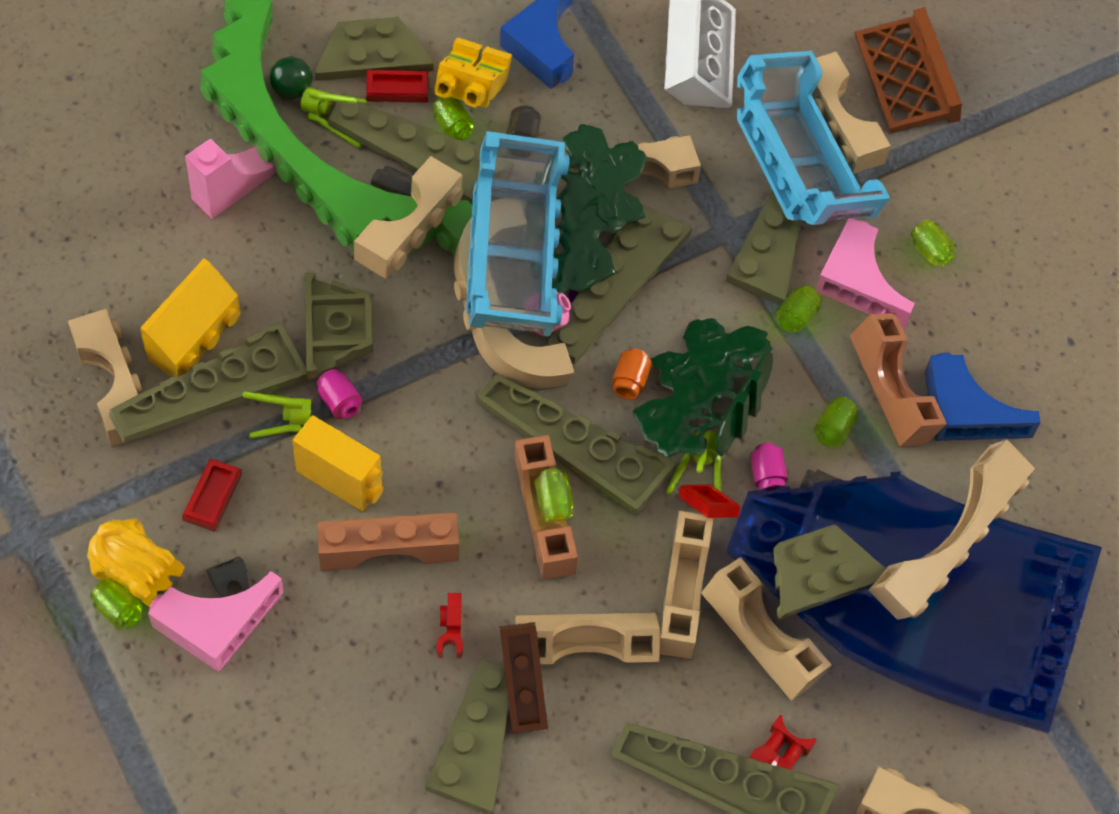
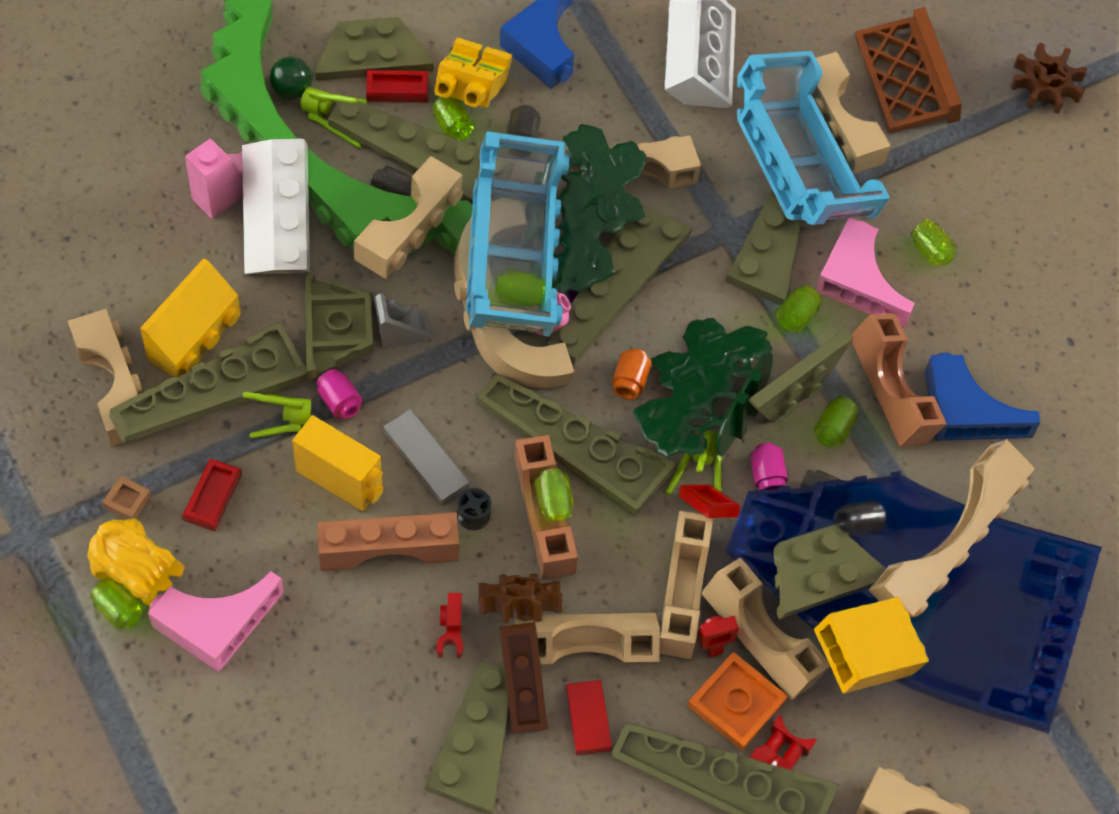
pearl dark grey tile [206,556,249,598] -> none
none -> medium nougat plate [102,475,151,520]
none -> white slope [242,139,310,275]
none -> light grey slope [372,293,432,348]
none -> light grey tile [383,409,469,505]
none -> black wheel [457,488,491,531]
none -> reddish brown gear [478,574,562,623]
none -> clear neon green brick [495,269,545,307]
none -> red tile [566,680,612,755]
none -> orange plate [687,652,788,751]
none -> red plate [697,616,739,658]
none -> olive wing [749,329,853,423]
none -> yellow brick [814,597,929,694]
none -> clear smoke brick [834,500,886,538]
none -> reddish brown gear [1011,43,1087,114]

